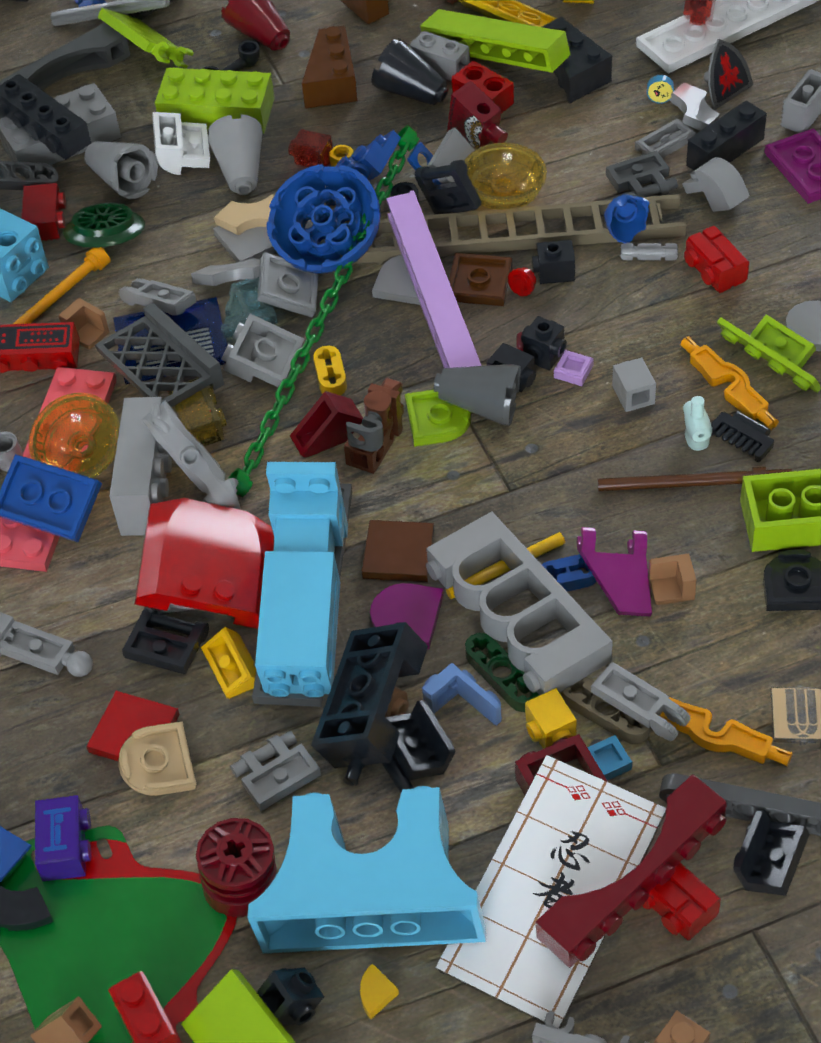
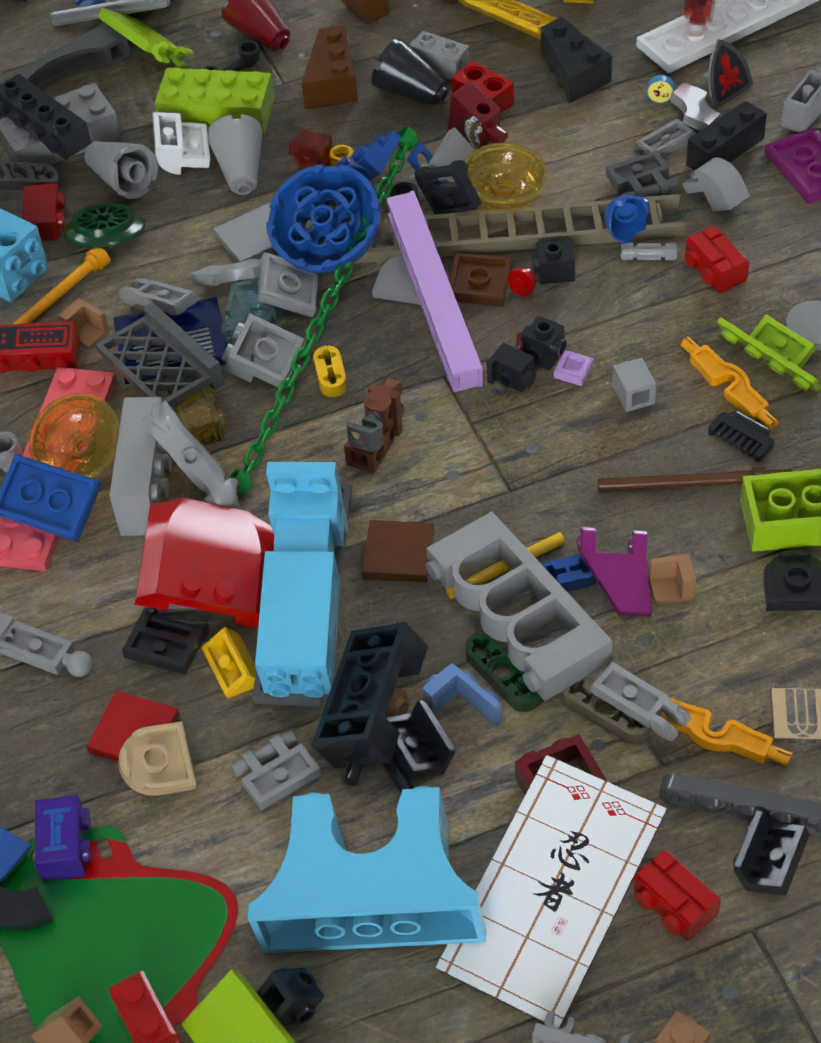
dark red wheel [196,818,277,917] -> none
tan tile [214,194,274,235] -> none
dark red slope [290,391,363,458] -> none
yellow tile [360,963,399,1019] -> none
magenta tile [370,583,444,649] -> none
lime tile [405,389,471,447] -> none
lime brick [420,9,571,73] -> none
dark grey cone [434,364,521,426] -> none
yellow brick [525,688,577,749] -> none
dark red arch [535,774,727,968] -> none
dark azure plate [587,735,633,781] -> none
light aqua piece [683,396,712,451] -> none

